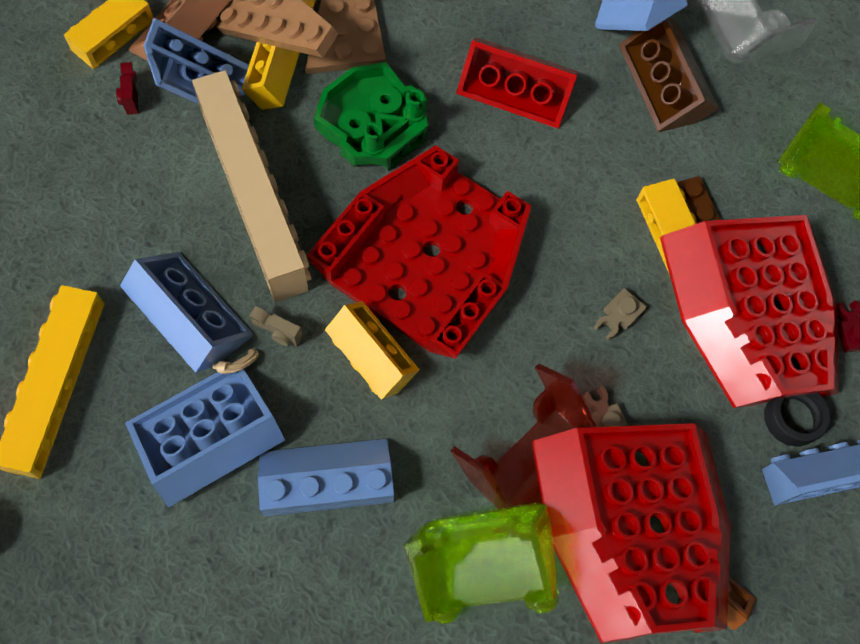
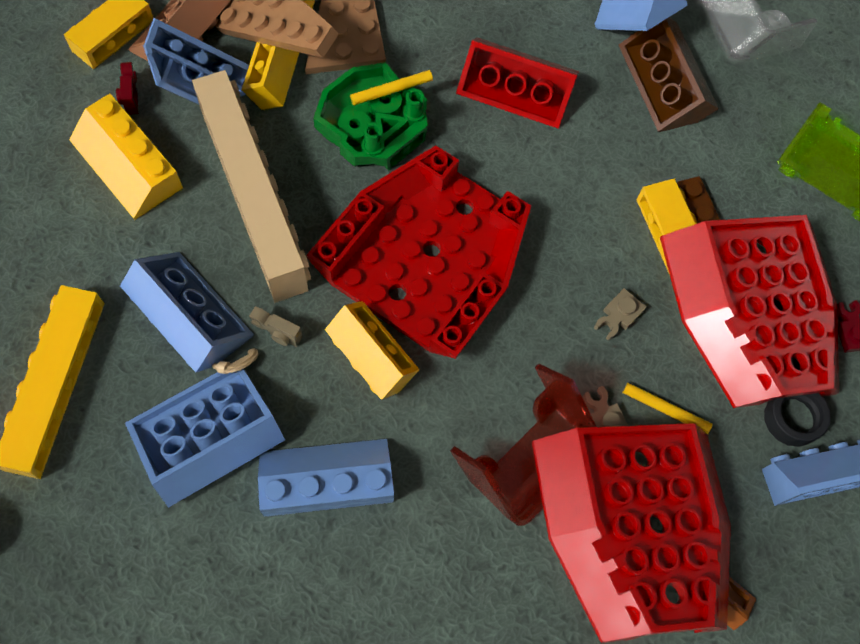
clear neon green windscreen [404,503,560,624] -> none
none -> yellow slope [69,93,183,220]
none -> yellow bar [350,70,433,106]
none -> yellow bar [622,382,713,434]

